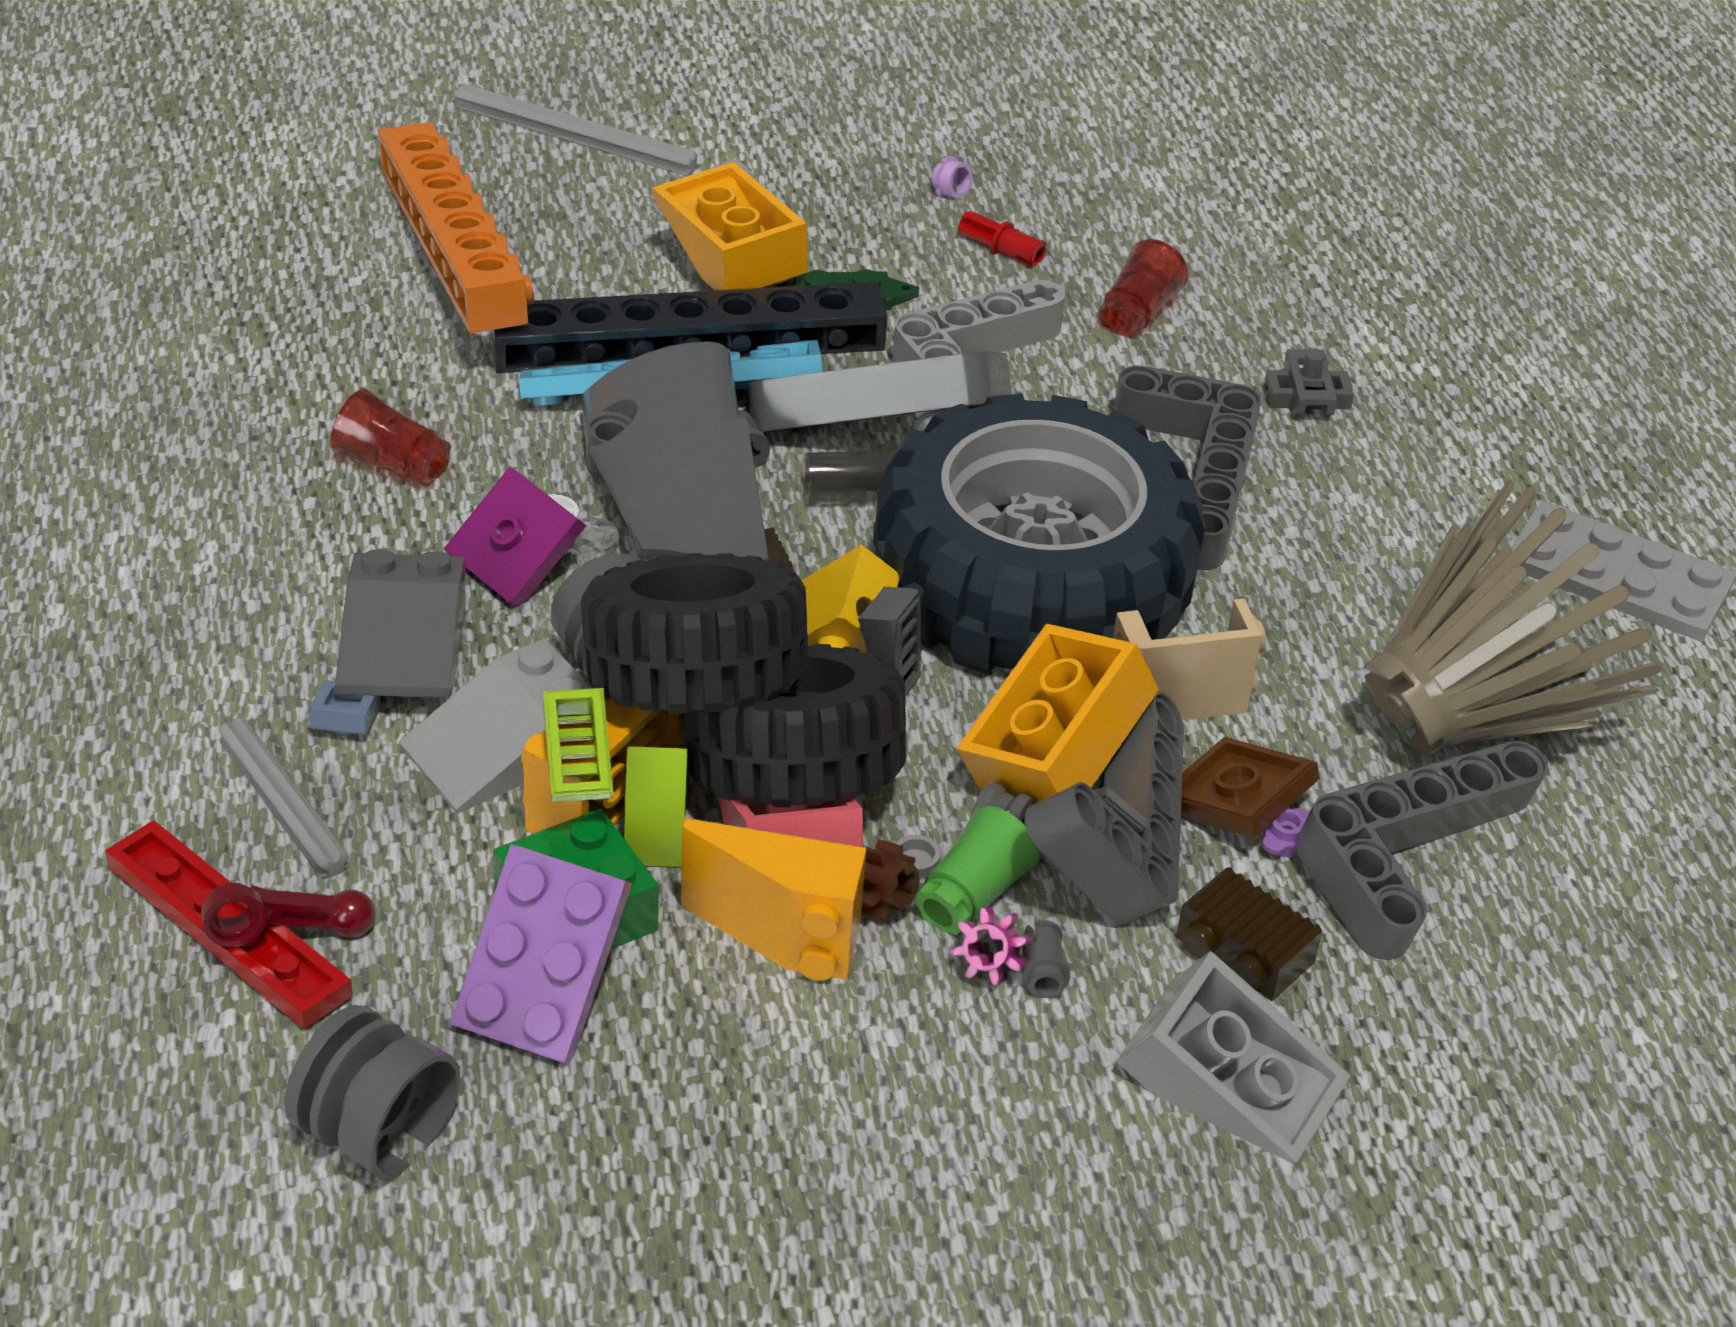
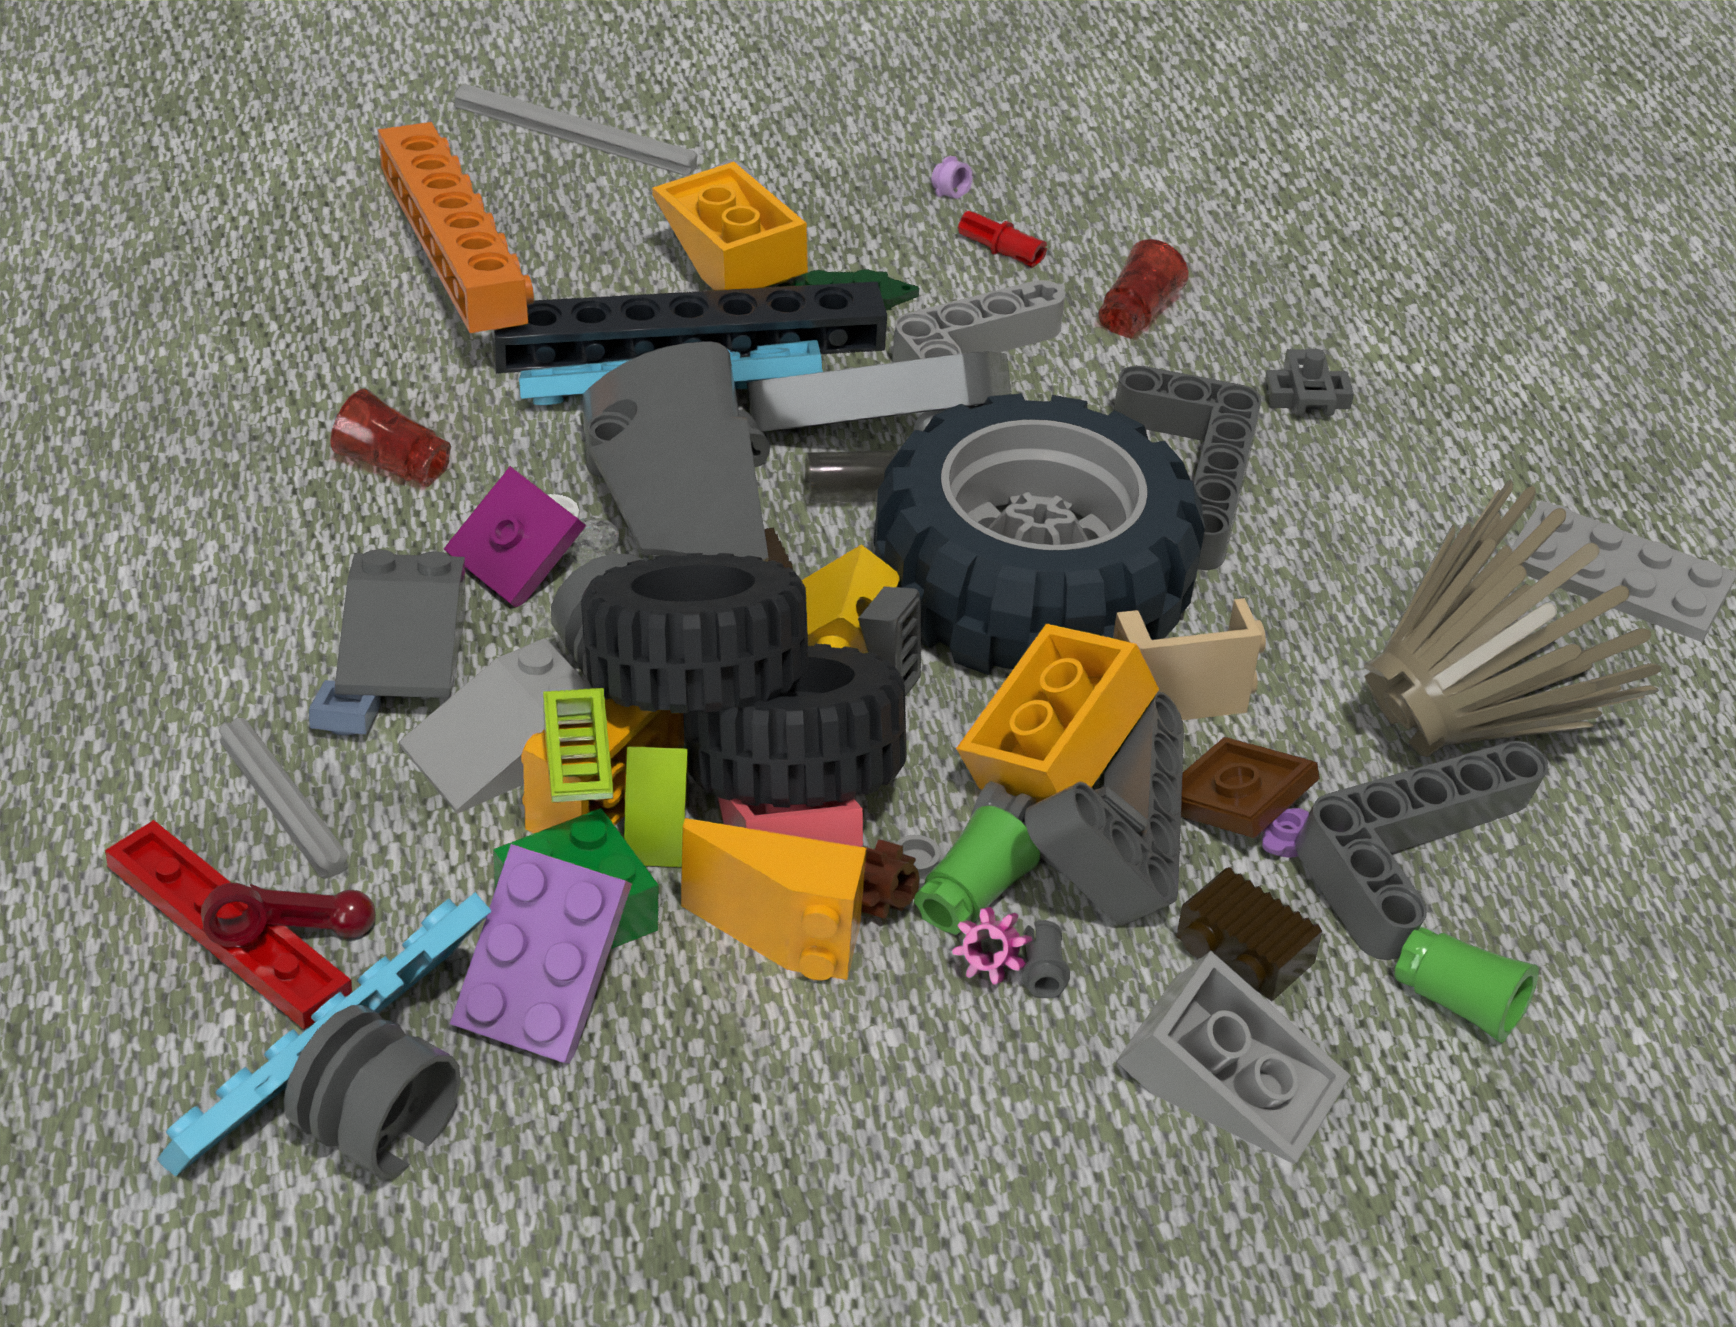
none -> medium azure wing [157,892,491,1176]
none -> bright green plant [1394,927,1539,1043]

